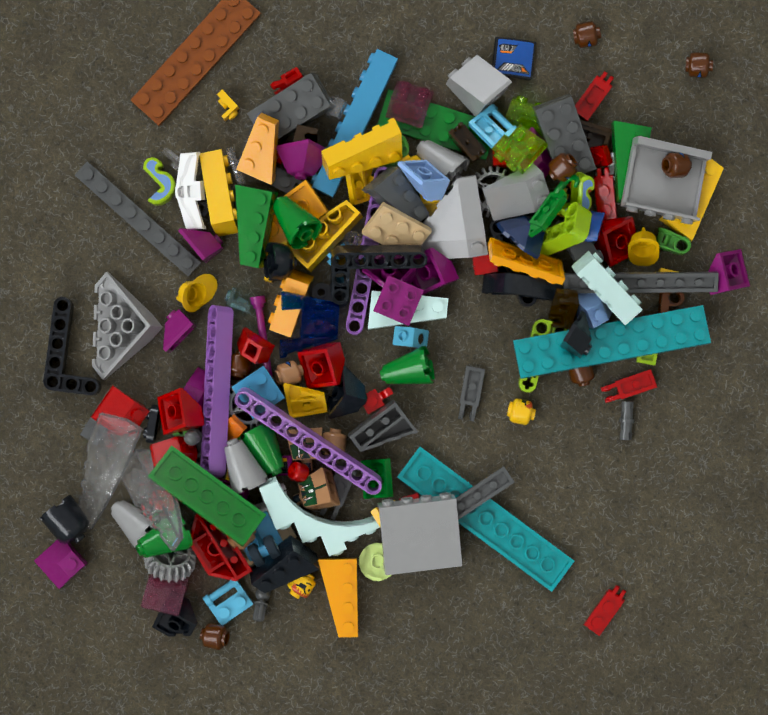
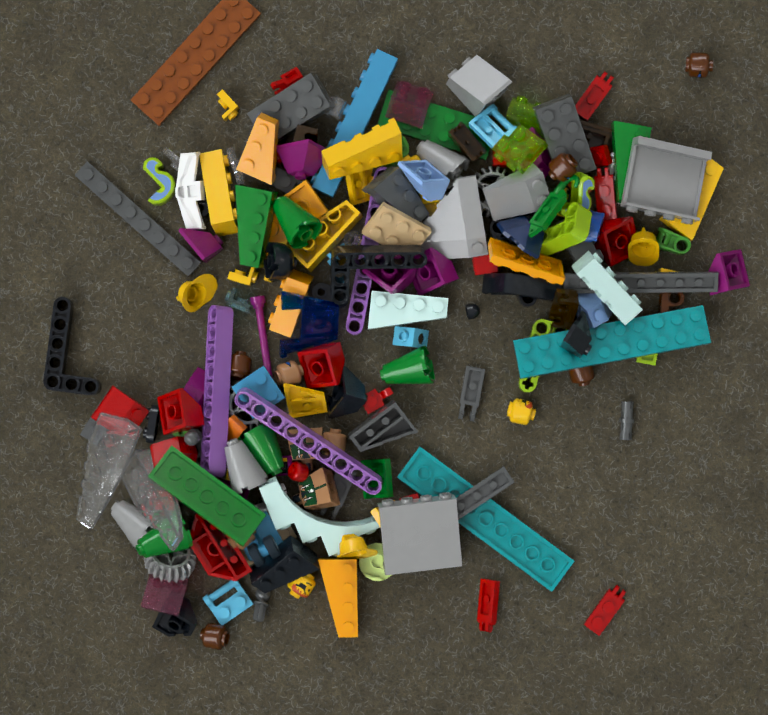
magenta slope [34,540,88,589] -> none
black cylinder [40,495,89,544] -> none
light grey slope [92,272,163,380] -> none
magenta slope [163,309,197,353] -> none
red slope [237,327,275,364] -> none
magenta hinge [373,275,424,326] -> none
slope [492,37,536,80] -> none
reddish brown head [573,21,601,48] -> none
red hinge [601,369,657,403] -> none
reddish brown head [661,152,692,178] -> none
none -> yellow bracket [227,267,258,286]
none -> yellow piece [337,534,378,559]
none -> black hinge [465,304,480,320]
none -> red hinge [477,579,500,633]

